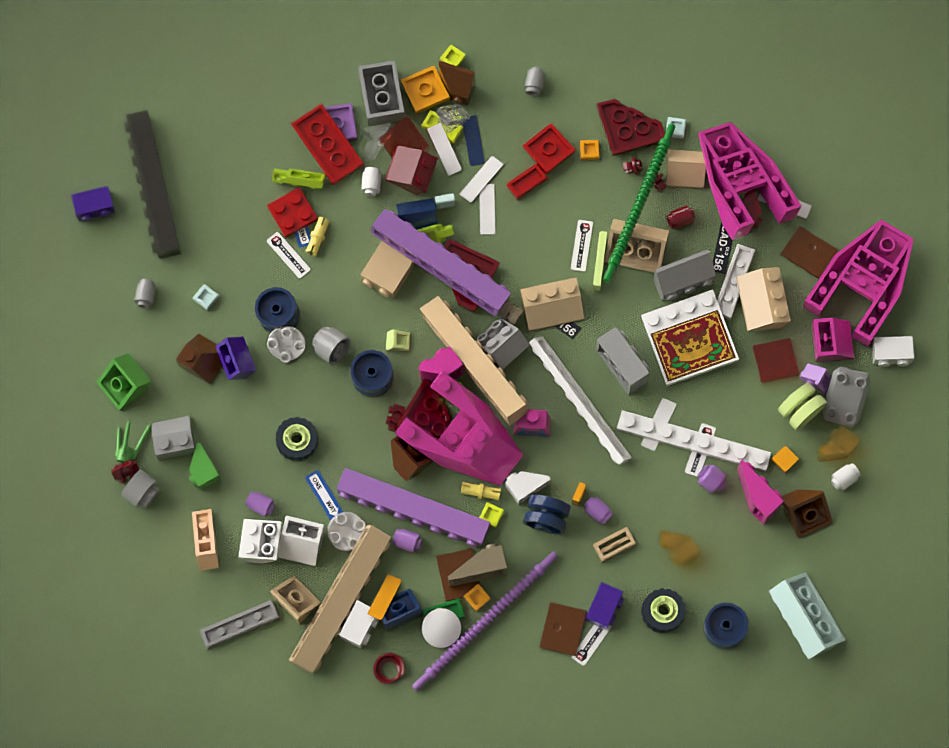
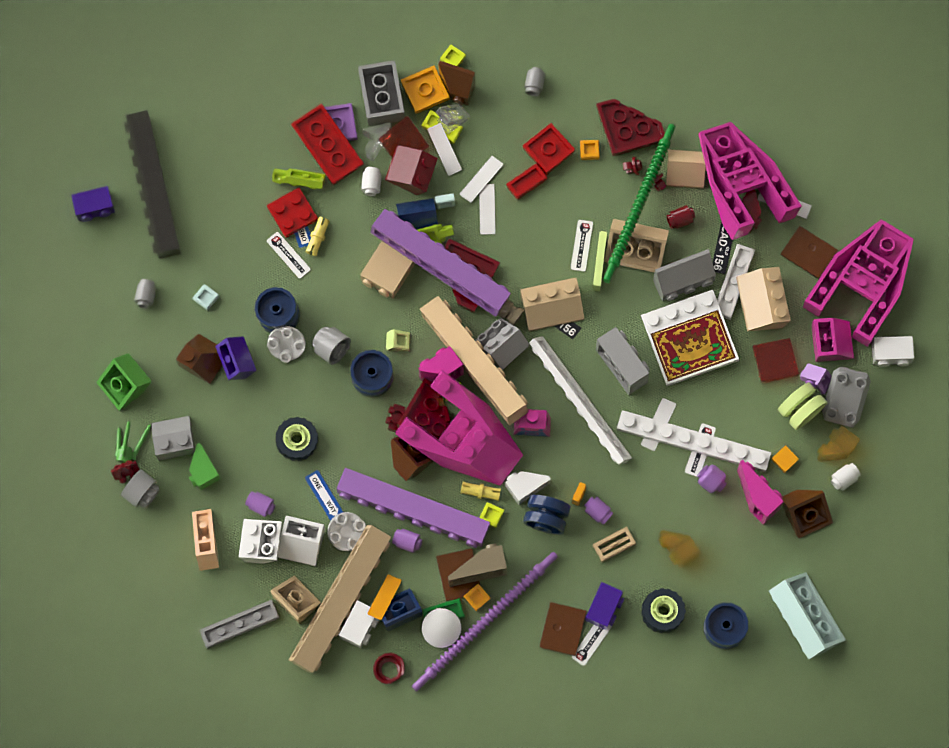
dark blue sticker [462,115,485,166] -> none
light aqua tile [666,117,686,139] -> none

